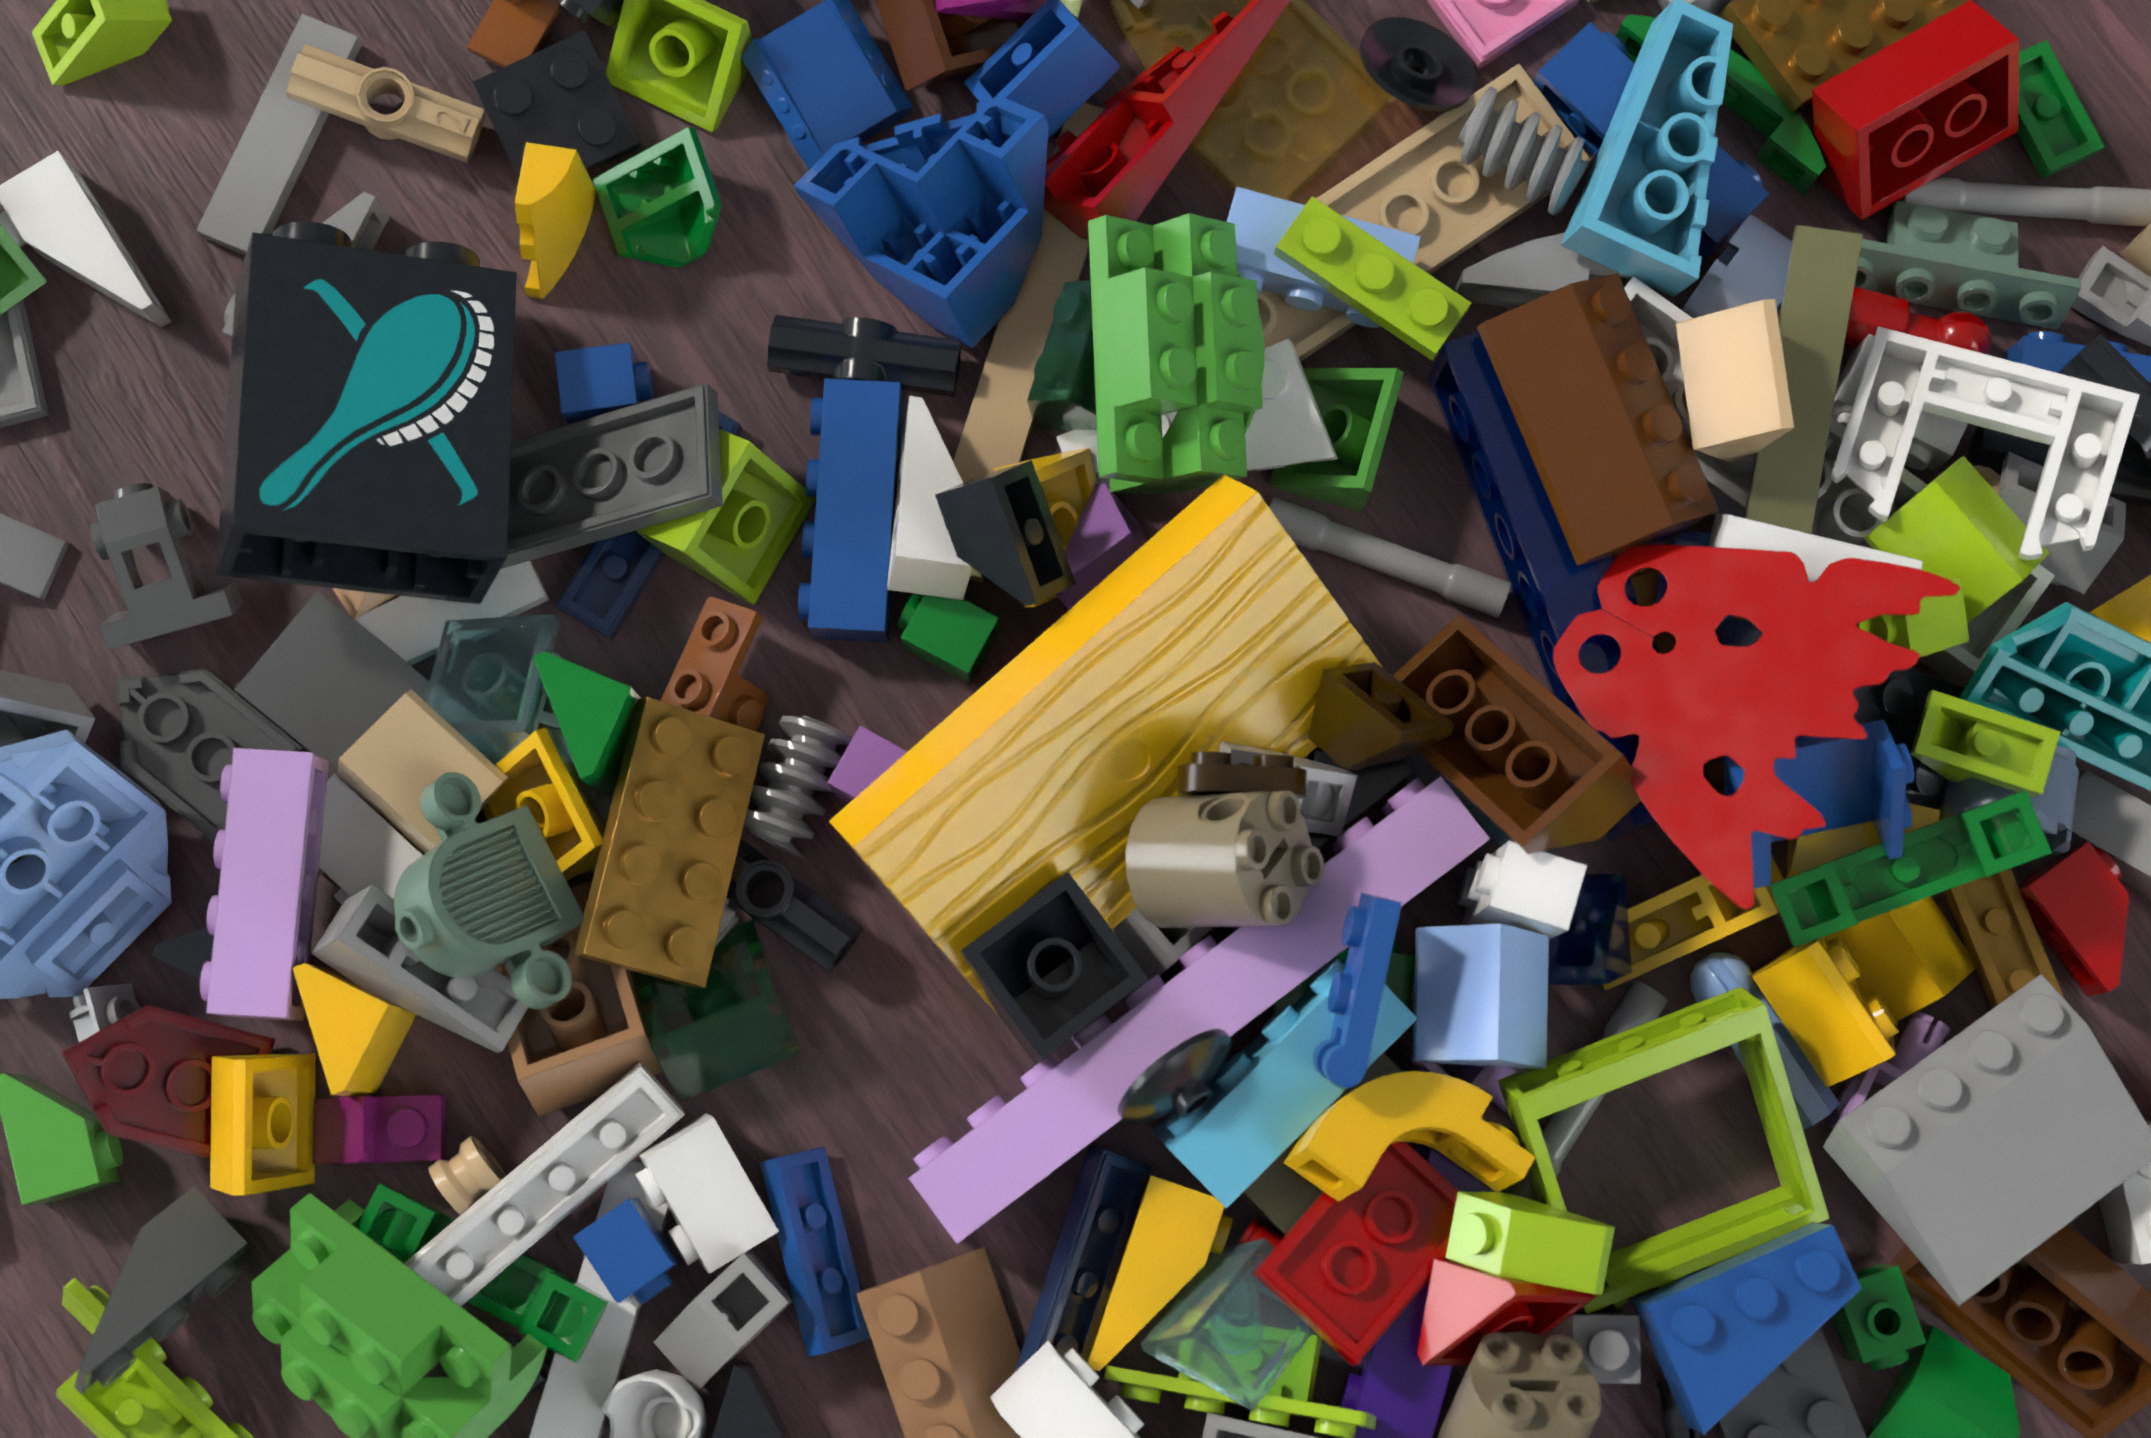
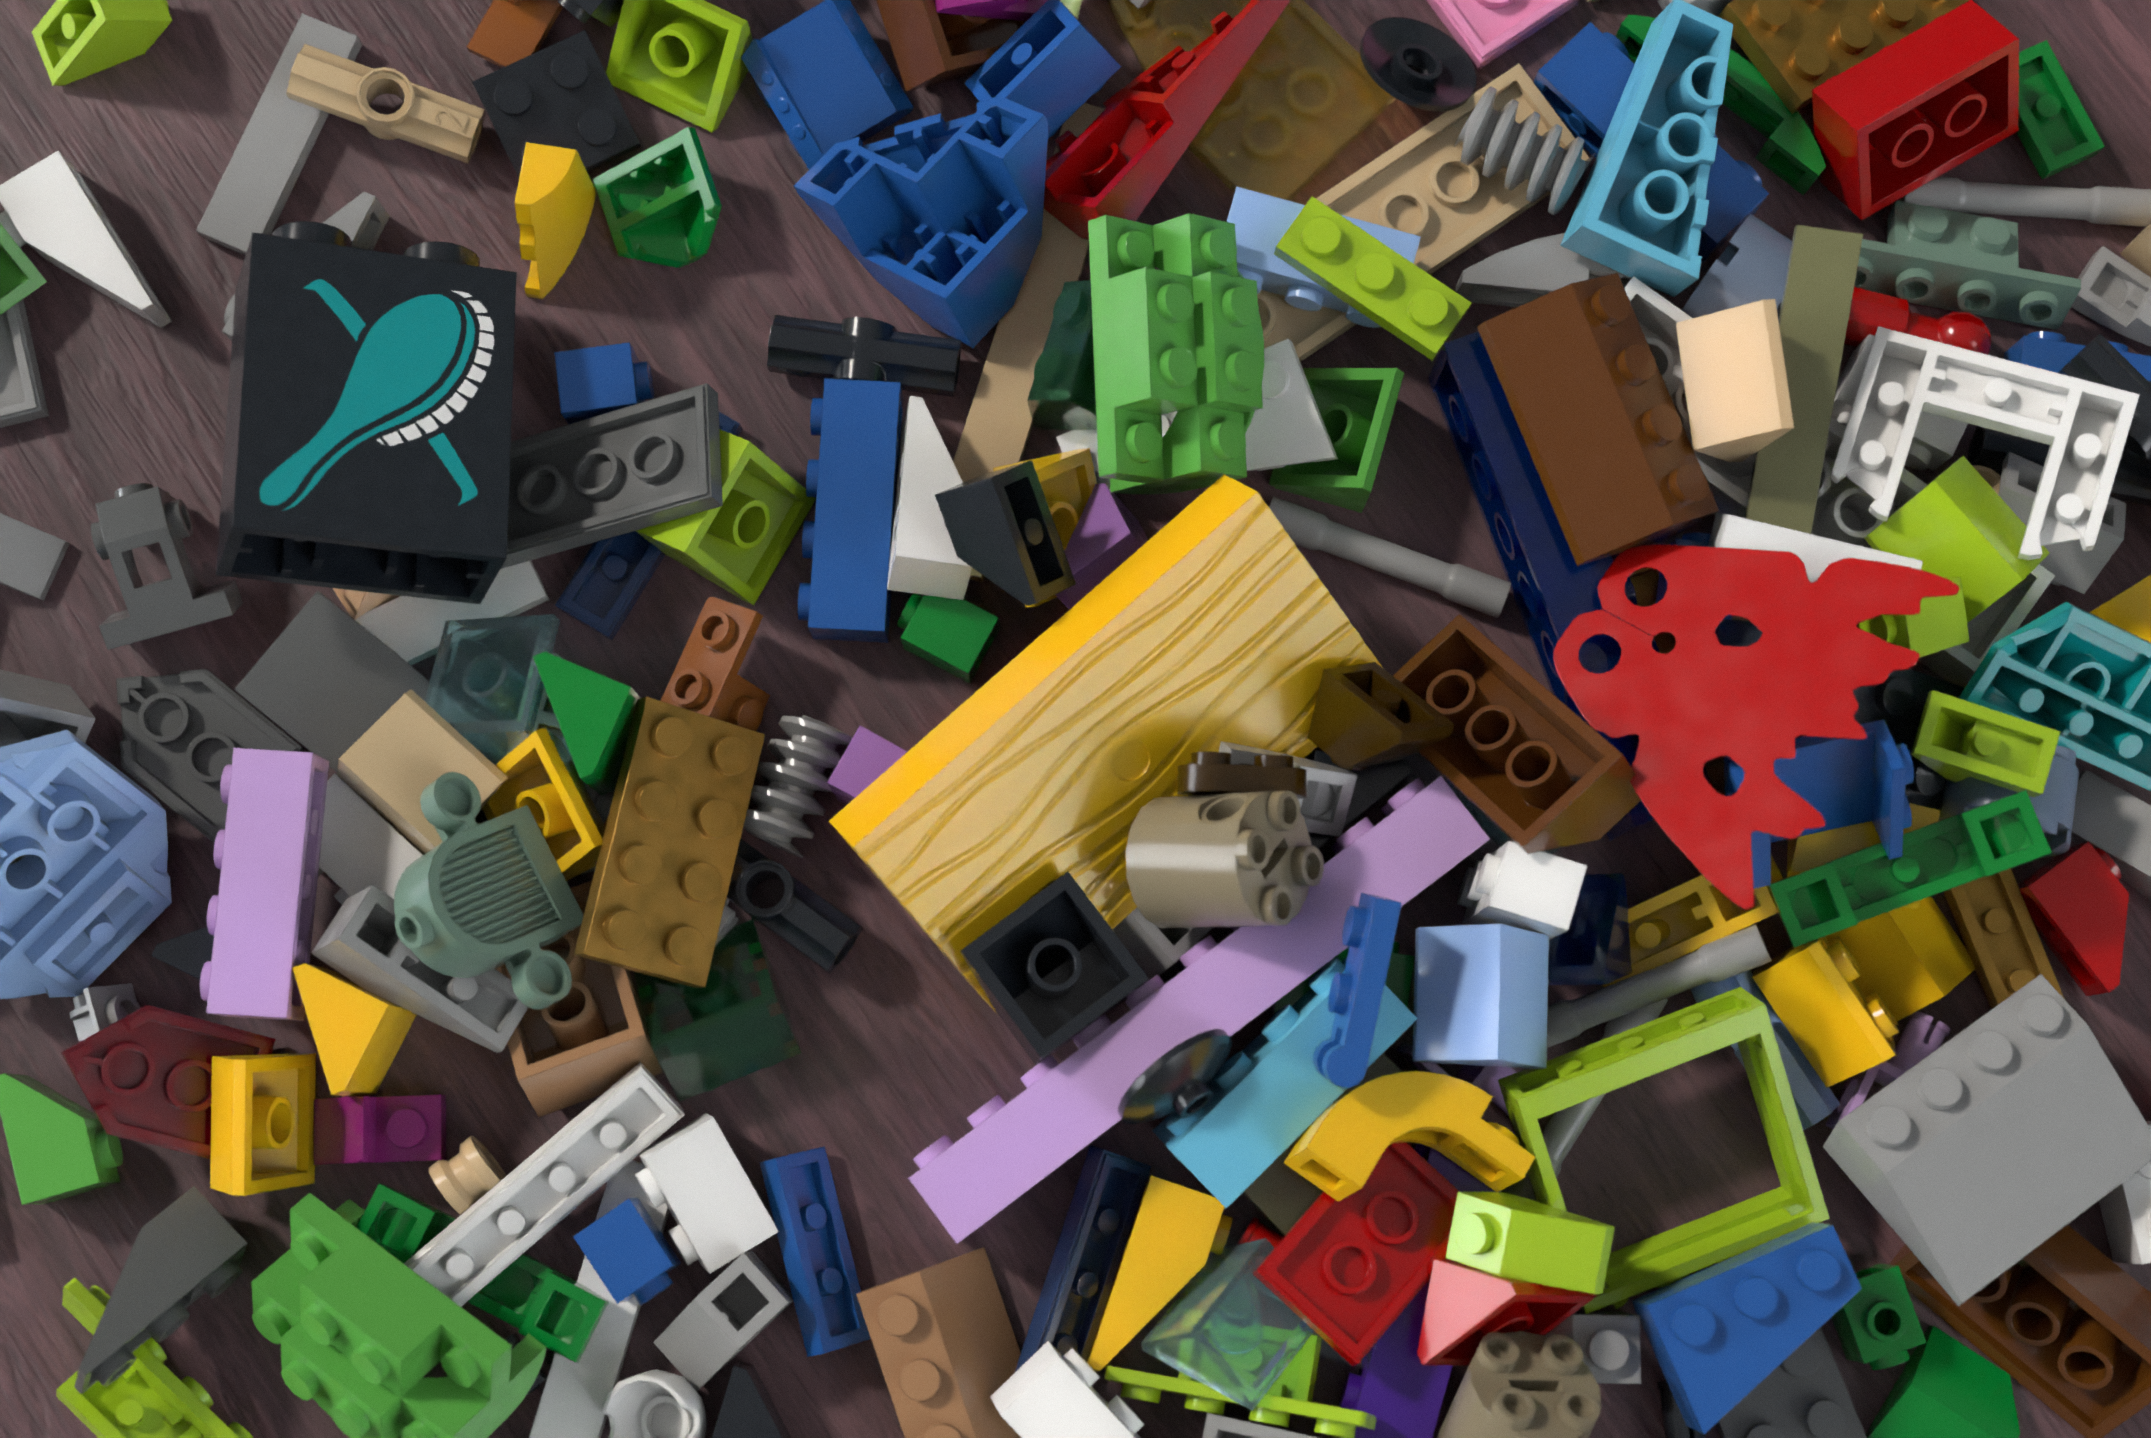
none -> light grey piece [1547,925,1772,1048]

